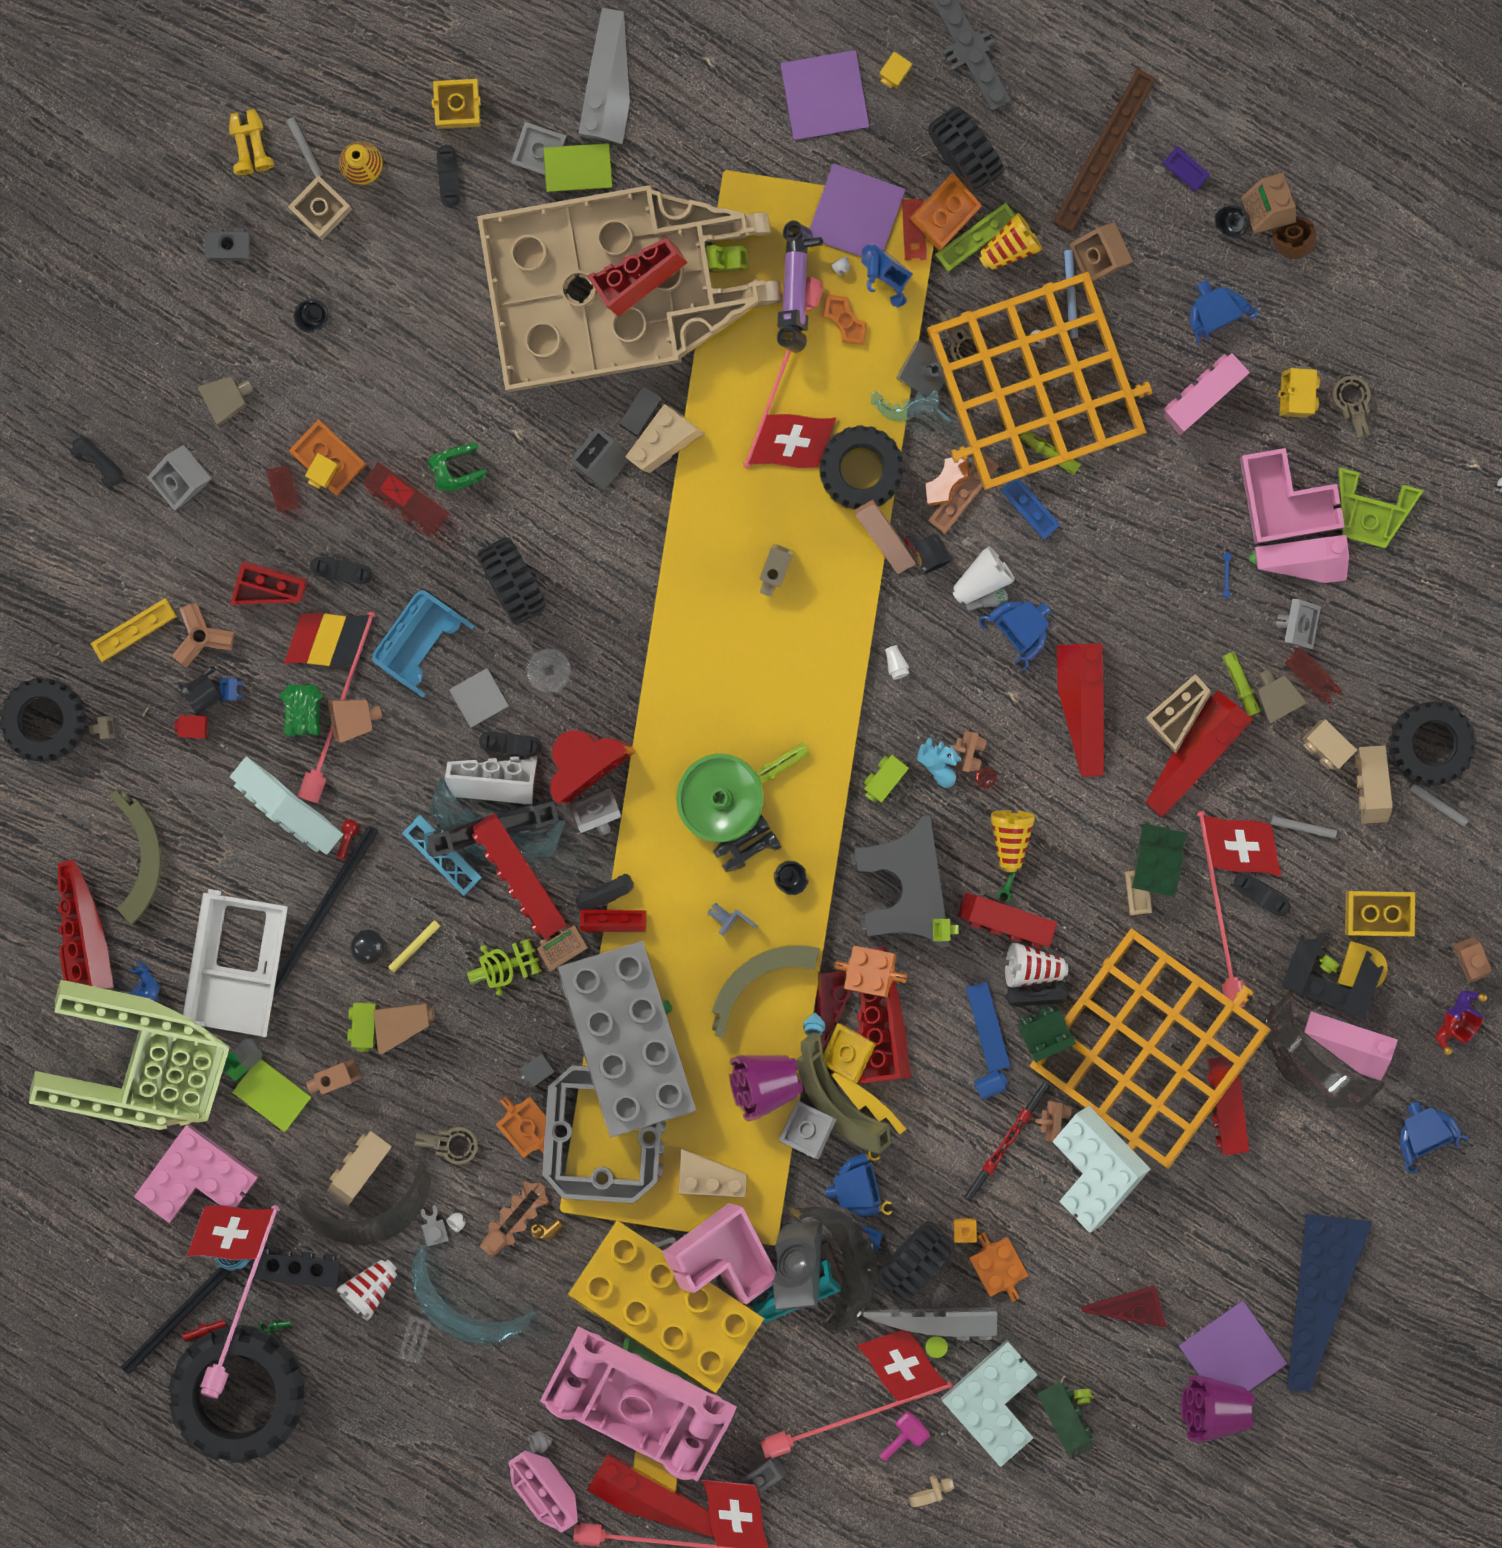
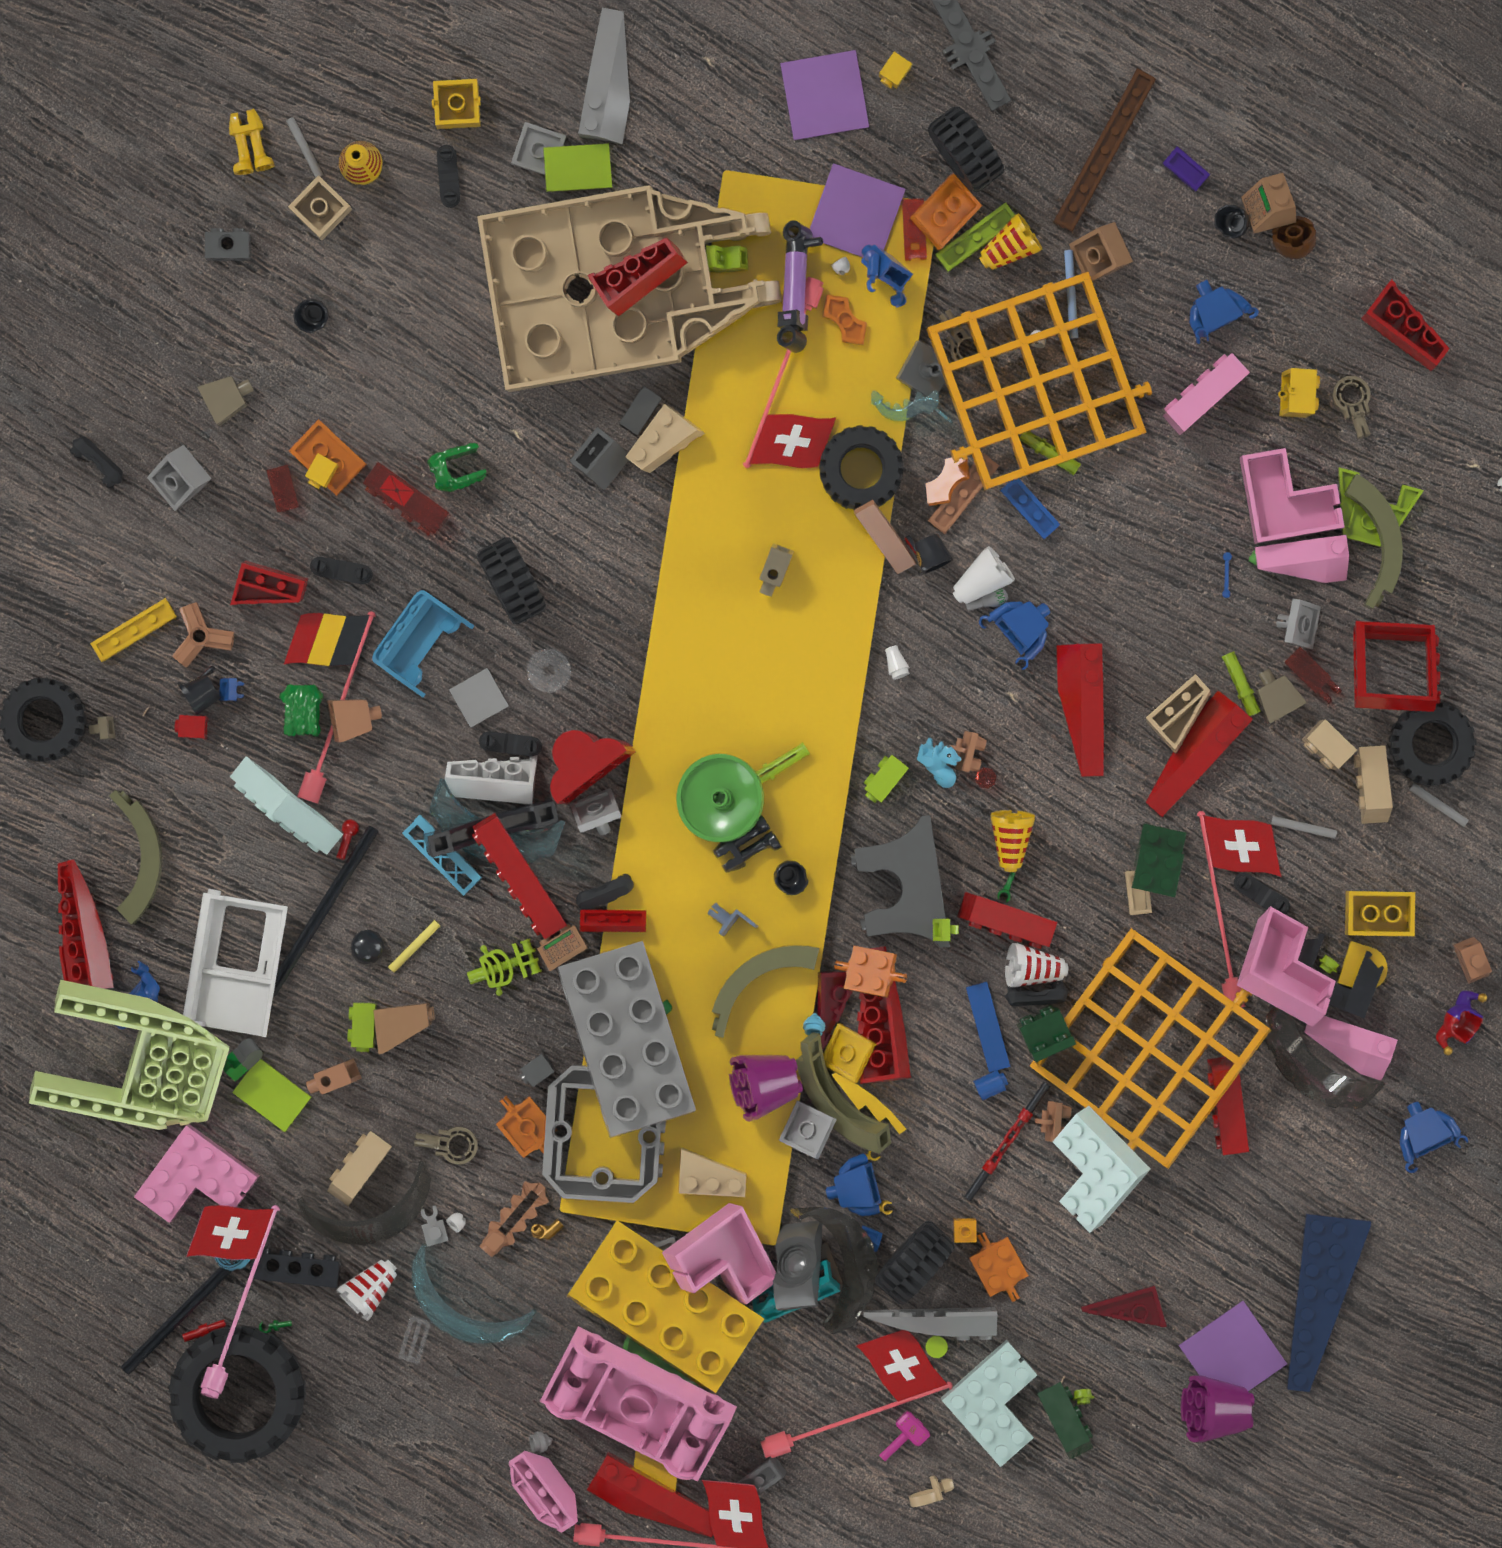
none -> bright pink piece [1237,906,1336,1027]
none -> olive arch [1344,474,1403,610]
none -> red window [1353,621,1441,712]
none -> red wedge [1361,279,1450,371]

